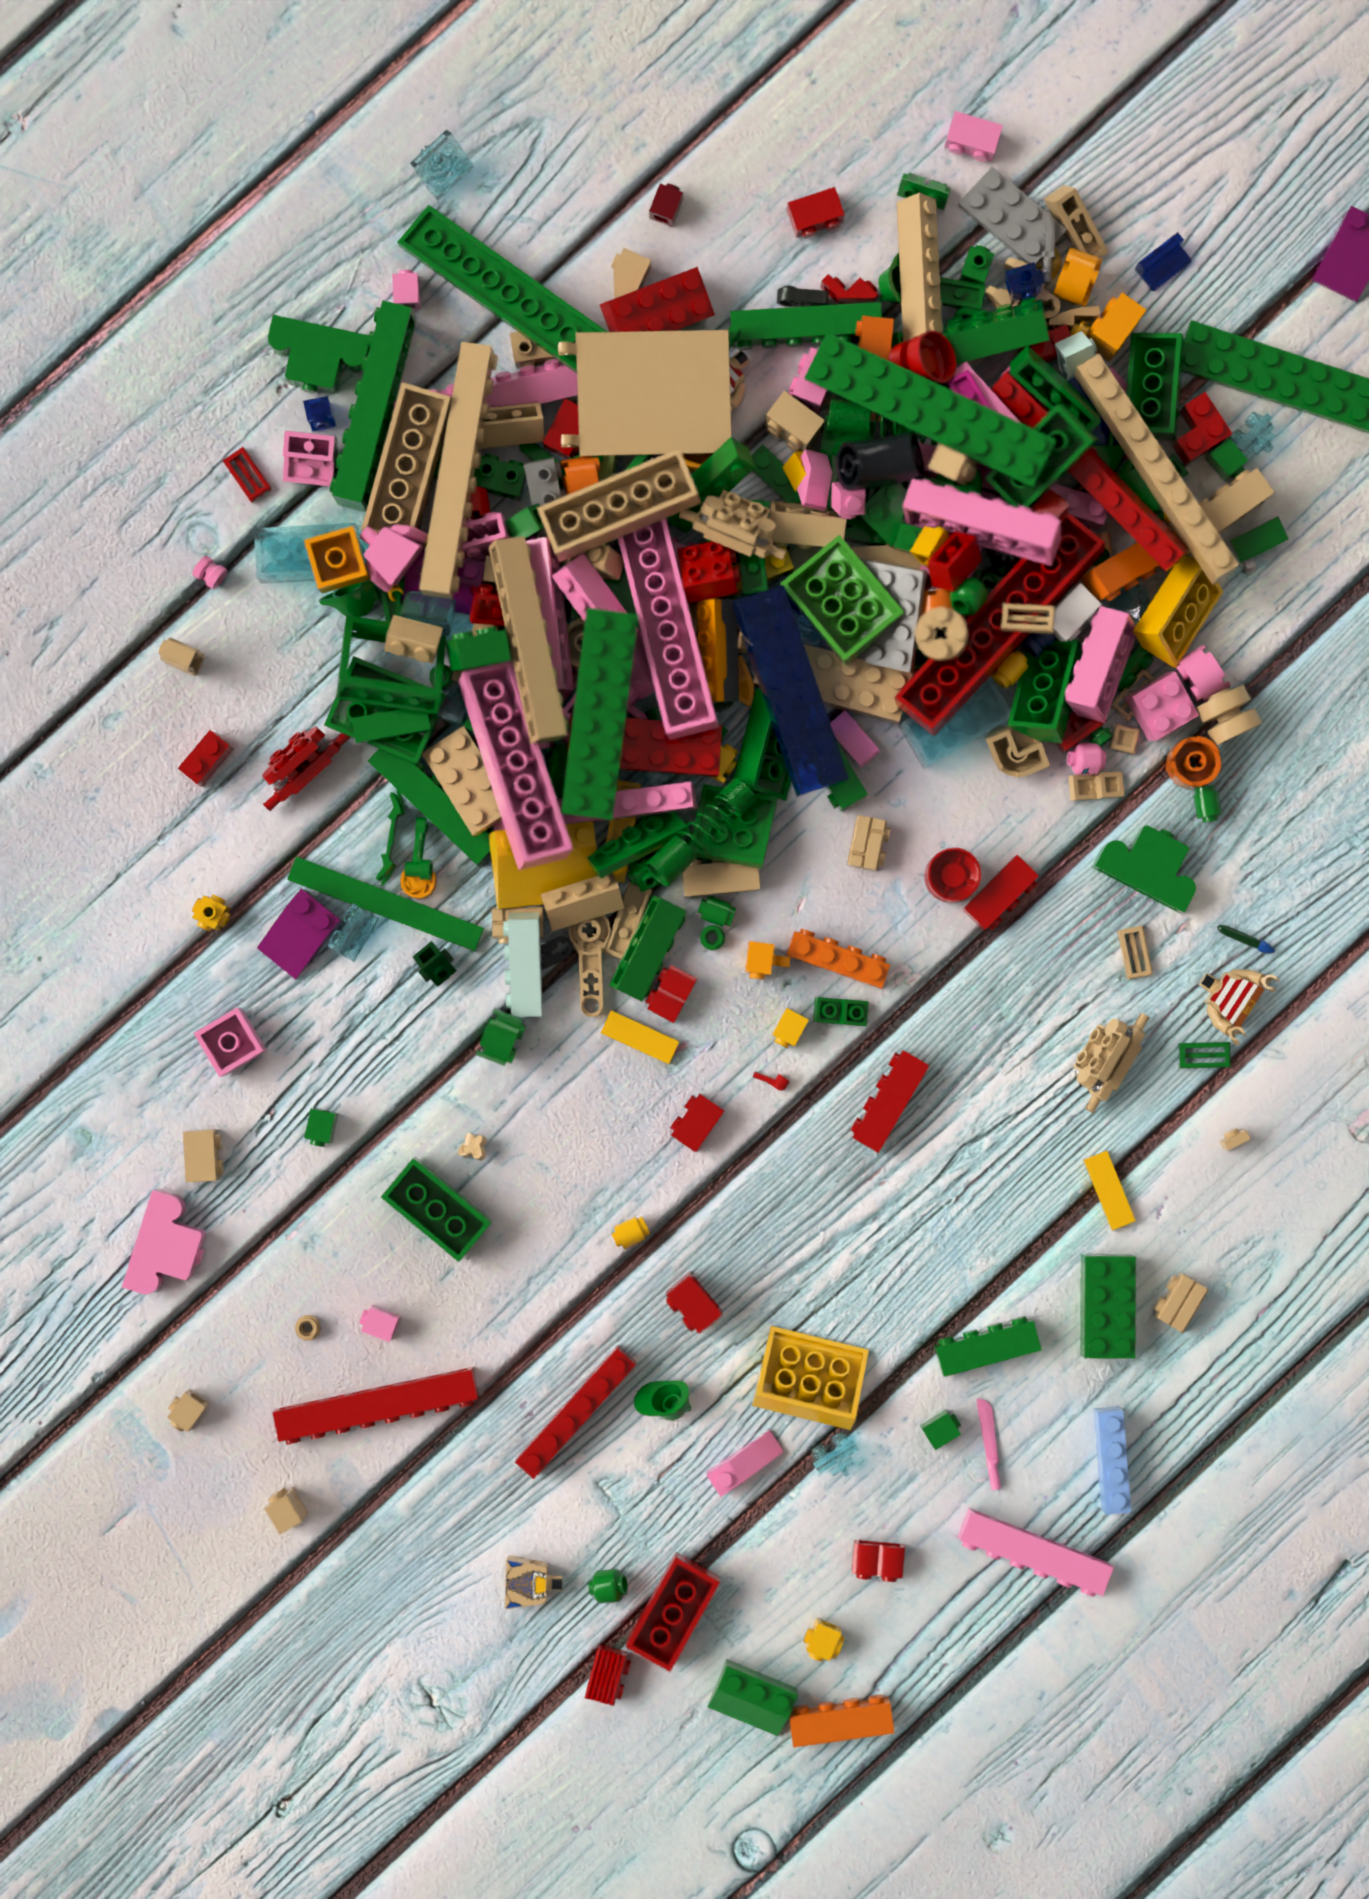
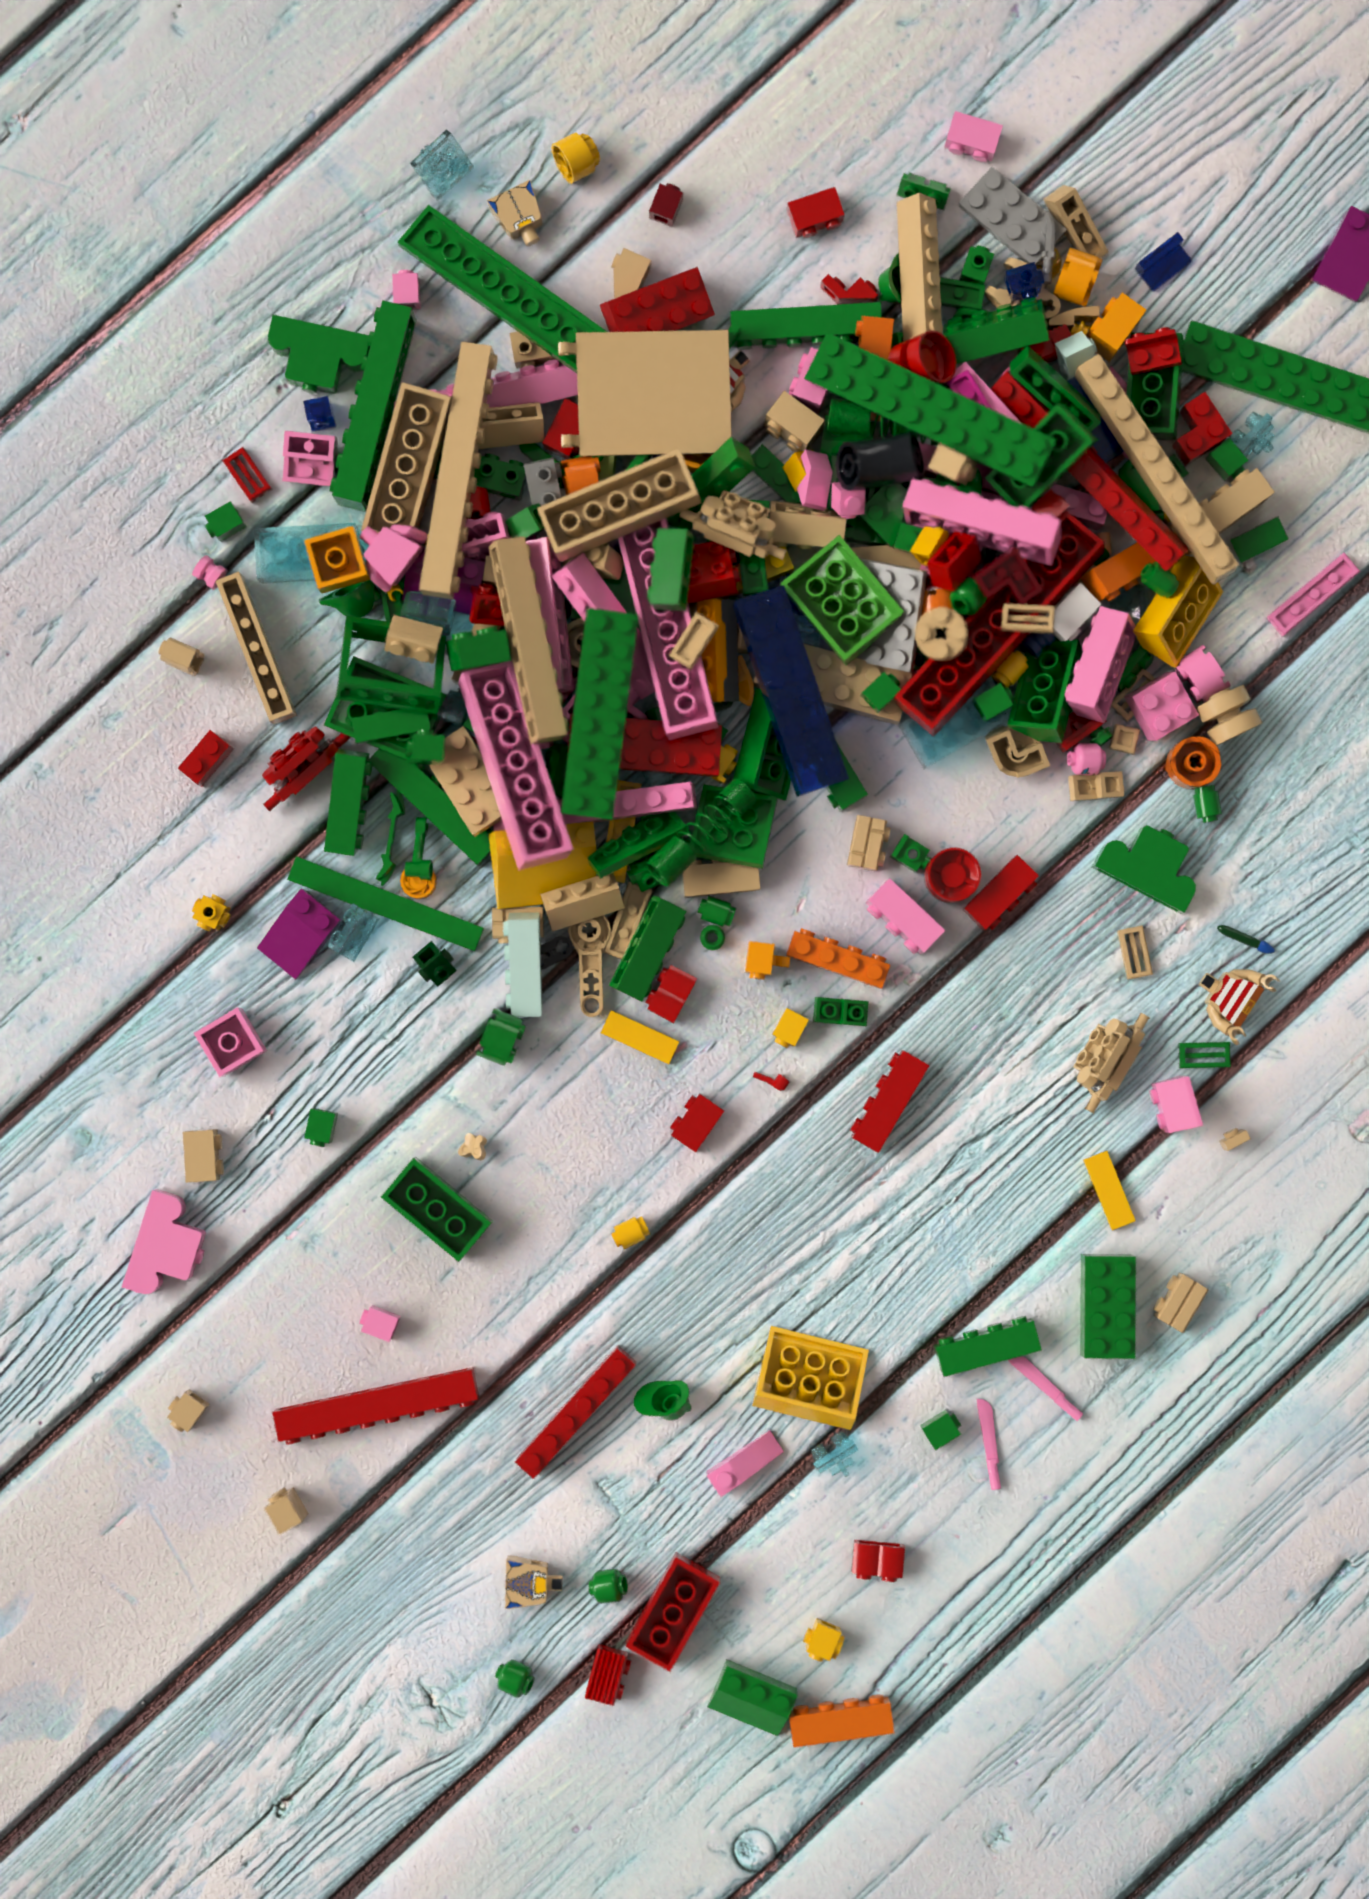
tan plate [295,1315,321,1341] -> none
green plate [429,664,454,689] -> none
red brick [666,1271,723,1334] -> none
pearl dark grey piece [776,286,829,307] -> none
bright pink slope [826,710,880,767] -> none
bright pink brick [958,1508,1114,1597] -> none
green piece [1093,429,1125,472] -> none
light blue brick [1094,1407,1131,1515] -> none
none -> green brick [205,501,247,542]
none -> tan brick [216,572,297,725]
none -> green brick [324,749,373,856]
none -> green brick [405,729,445,765]
none -> tan torso [487,180,543,247]
none -> green head [495,1659,535,1698]
none -> yellow piece [551,132,600,184]
none -> green brick [647,528,694,611]
none -> tan tile [669,612,719,670]
none -> green brick [860,672,901,714]
none -> bright pink brick [866,878,945,954]
none -> green brick [890,834,931,872]
none -> dark red plate [972,547,1043,605]
none -> green brick [972,683,1014,723]
none -> bright pink piece [1008,1356,1083,1421]
none -> red bracket [1125,327,1182,375]
none -> green brick [1141,562,1179,598]
none -> bright pink slope [1149,1076,1203,1133]
none -> bright pink tile [1266,553,1360,637]

